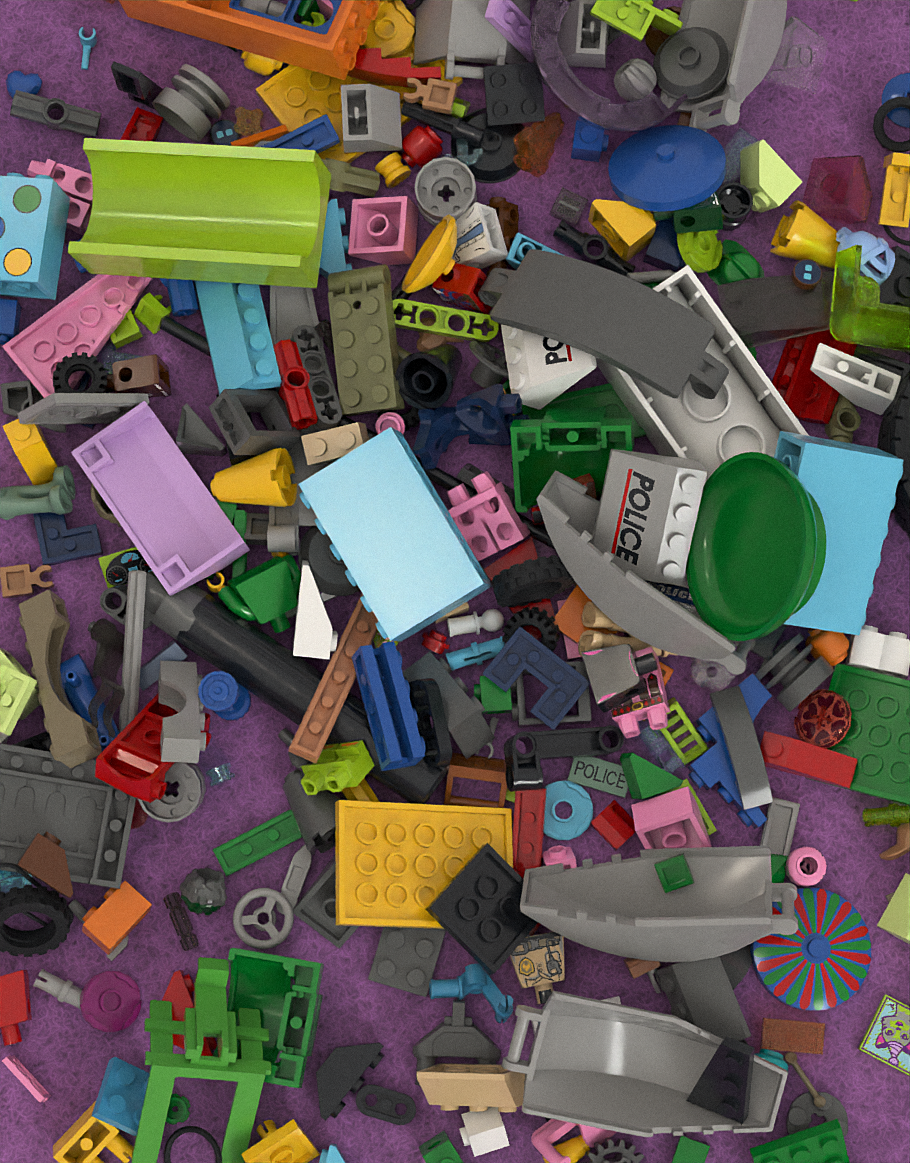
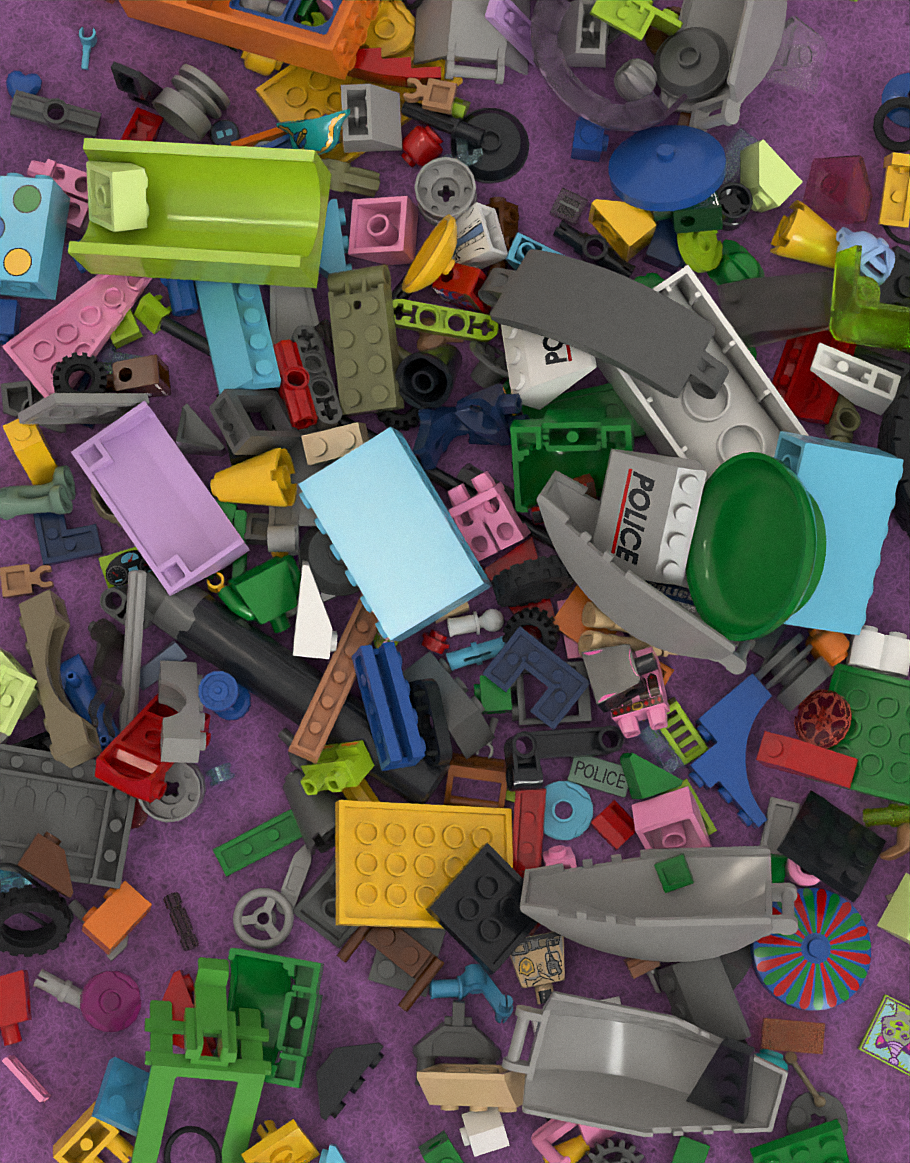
green plate [166,1093,190,1125] -> none
dark grey piece [180,867,227,915] -> none
clear yellow plate [234,107,263,136] -> none
black plate [356,1084,416,1125] -> none
yellow wheel [375,152,412,189] -> none
bright pink plate [376,412,405,434] -> none
black bracket [483,62,545,126] -> none
clear orange rock [513,112,565,178] -> none
light grey piece [627,264,694,283] -> none
clear brick [691,657,737,693] -> none
dark grey slope [709,686,773,810] -> none
tile [791,259,822,290] -> none
none -> yellowish green slope [86,161,149,232]
none -> teal hat [276,109,350,155]
none -> reddish brown plate [336,926,445,1012]
none -> black plate [777,790,886,903]

